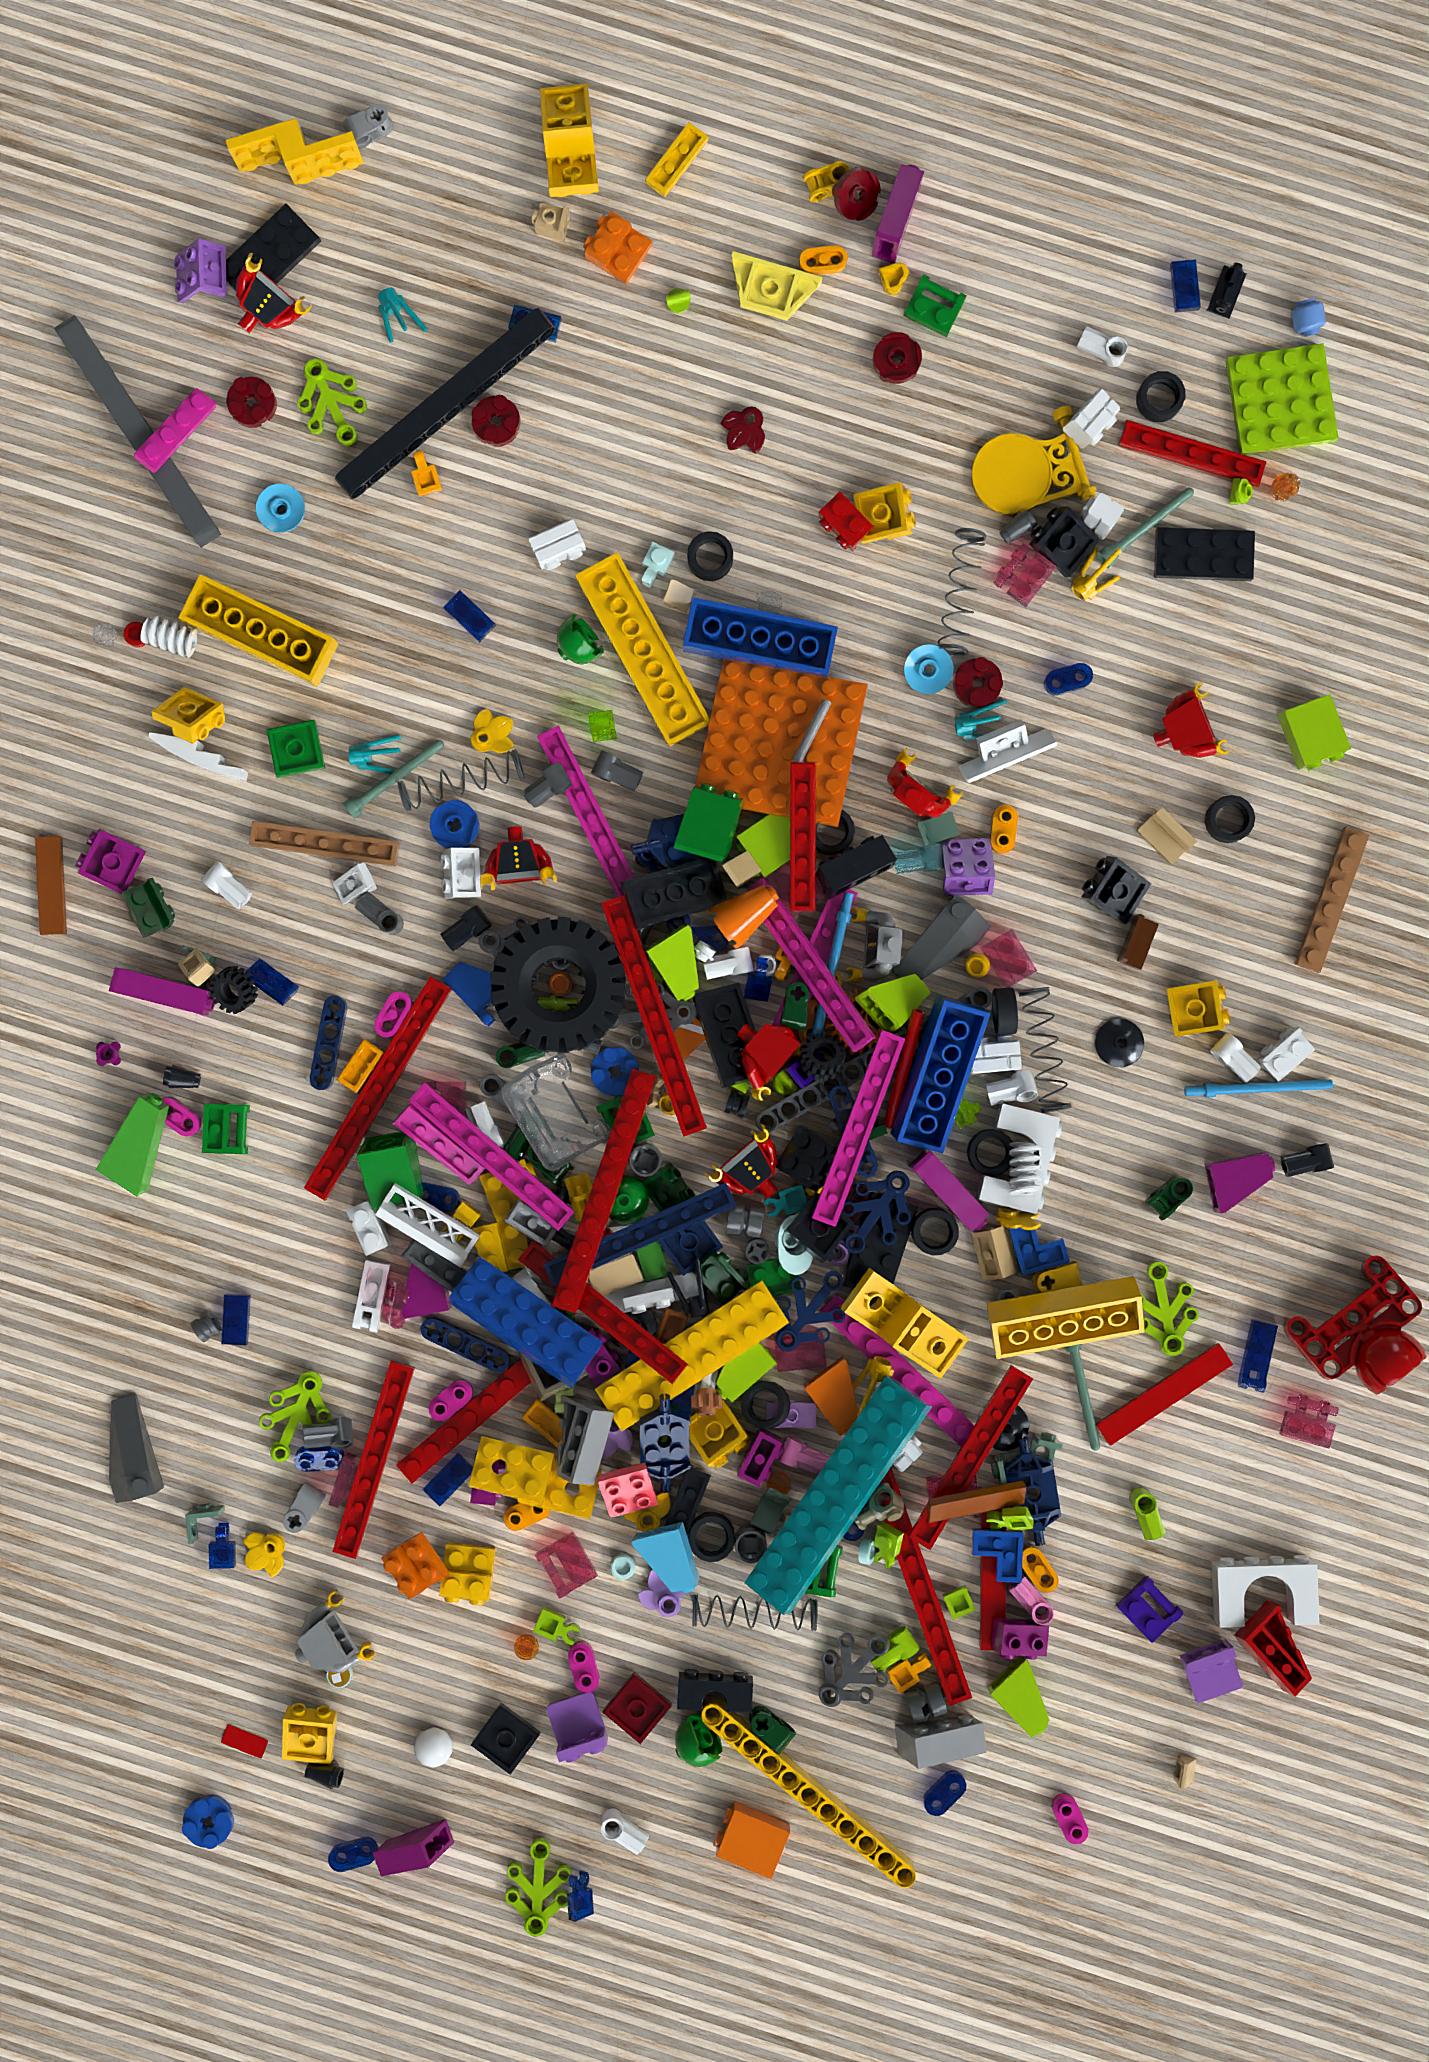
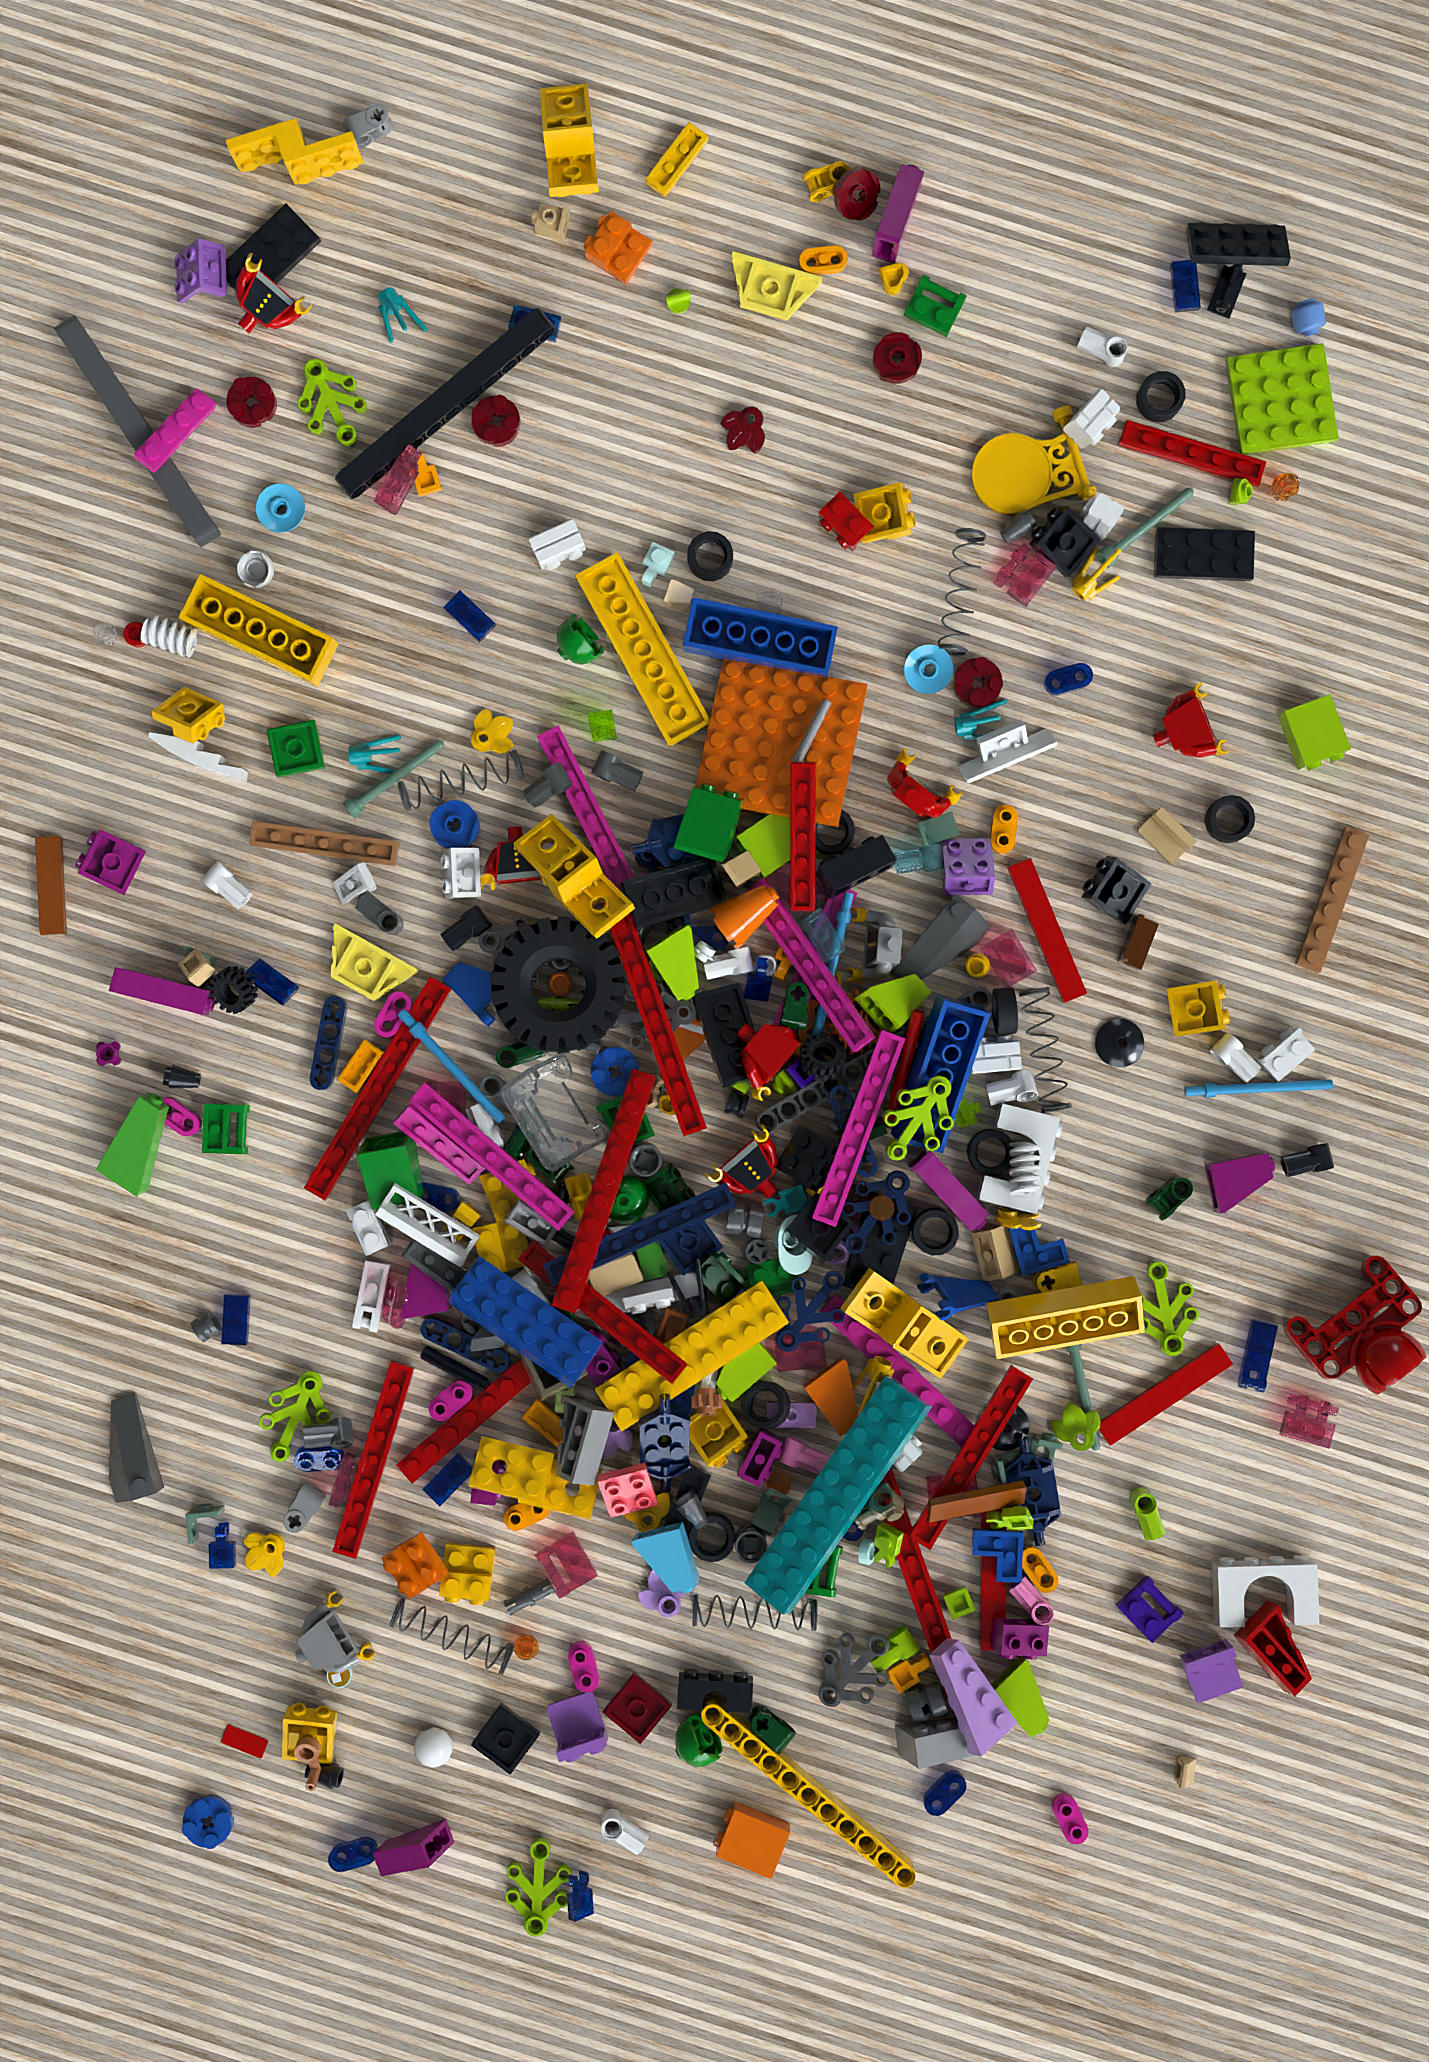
dark green bracket [121,877,175,938] -> none
lime plate [533,1606,580,1645] -> none
light aqua tile [610,1553,636,1580] -> none
none -> white hair [237,550,274,588]
none -> nougat plate [294,1737,321,1791]
none -> light yellow wing [331,923,419,1001]
none -> clear pink hinge [374,444,423,515]
none -> dark grey piece [389,1596,515,1675]
none -> dark azure bar [397,1009,505,1124]
none -> black axle [420,1346,489,1391]
none -> dark grey slope [461,1312,507,1351]
none -> dark grey pin [503,1578,555,1616]
none -> yellow bracket [513,813,635,939]
none -> flat silver cone [675,1490,709,1529]
none -> clear light blue plate [800,908,847,963]
none -> clear orange plate [869,1196,894,1221]
none -> lime plant [883,1075,954,1161]
none -> blue flag [917,1273,1000,1321]
none -> lavender wedge [929,1639,1017,1756]
none -> red tile [1007,858,1087,1003]
none -> lime plate [1051,1402,1101,1451]
none -> black plate [1186,222,1291,266]

